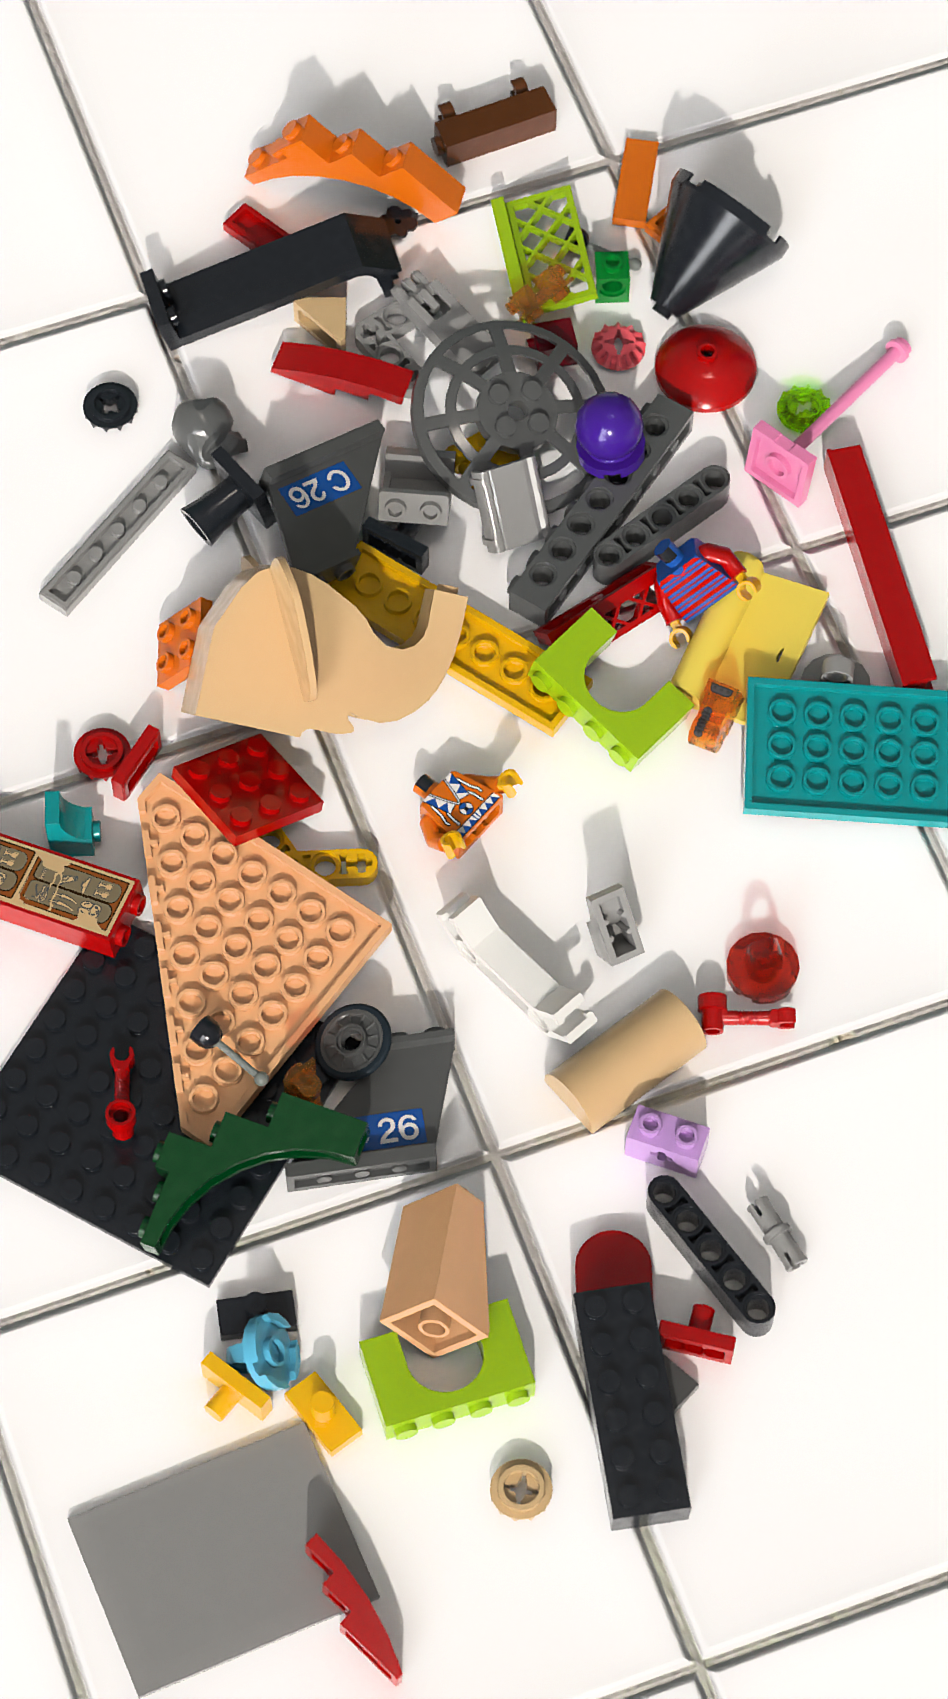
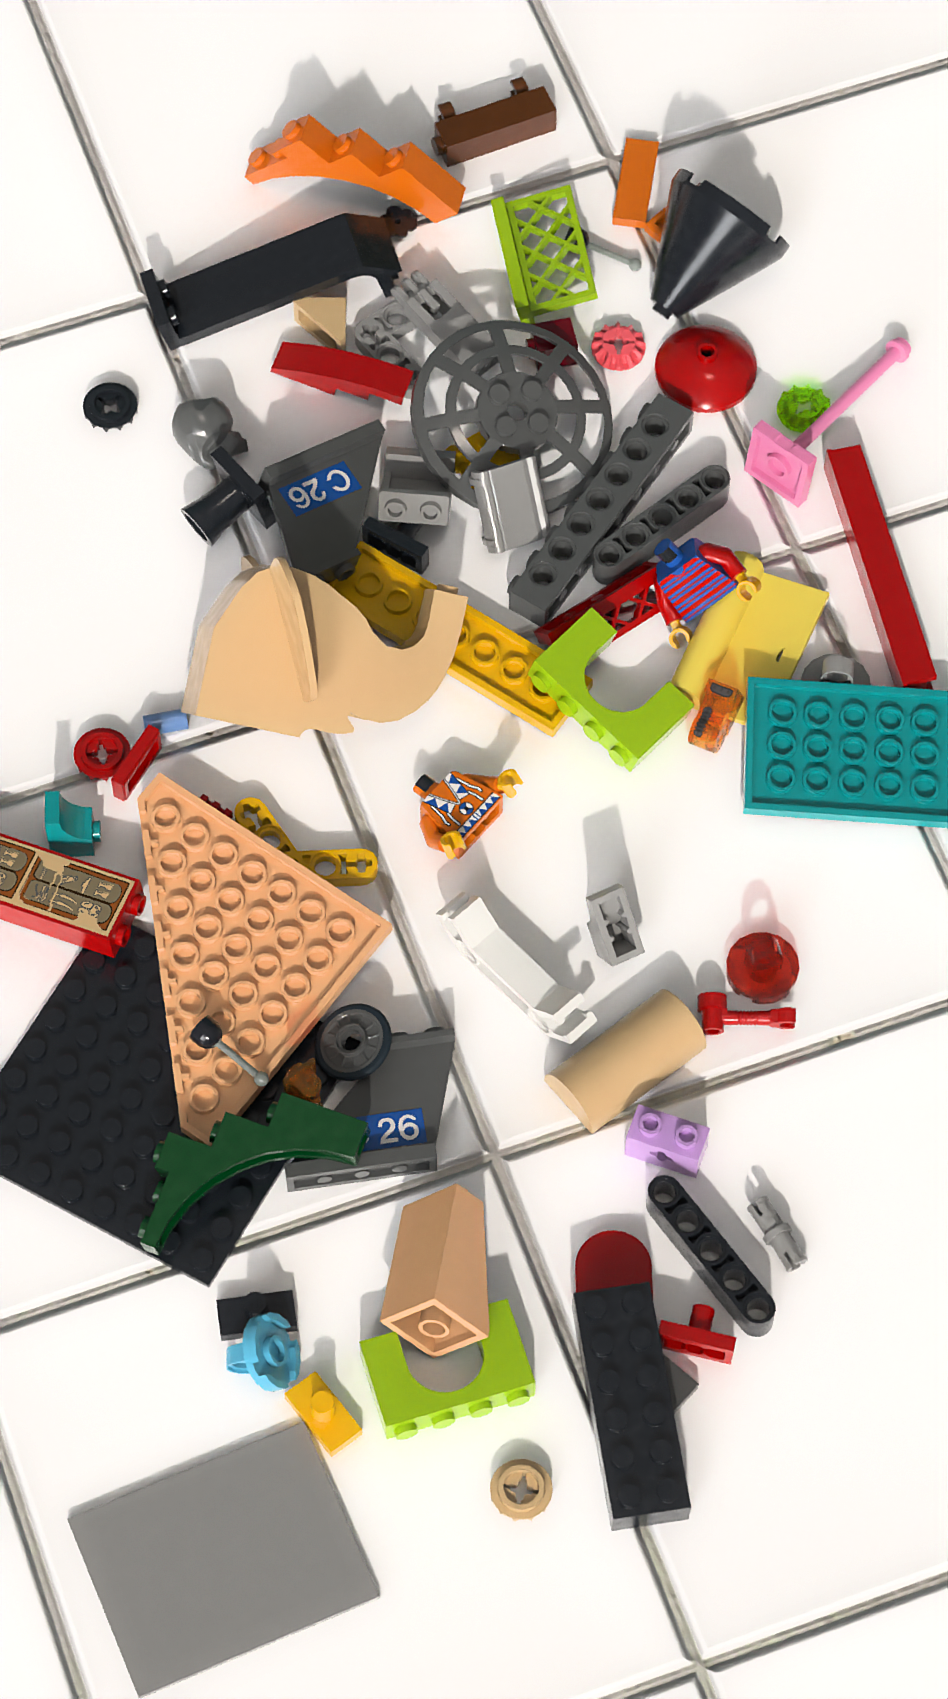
light grey tile [39,449,196,617] -> none
red brick [105,1046,137,1141] -> none
orange plate [156,597,213,691] -> none
red plate [171,733,324,847] -> none
yellow tile [201,1351,272,1422] -> none
red tile [223,203,289,250] -> none
red slope [305,1533,403,1687] -> none
clear orange hinge [505,264,574,324] -> none
dark purple tile [574,391,646,479] -> none
green brick [593,251,630,303] -> none
none -> medium blue piece [142,709,189,734]

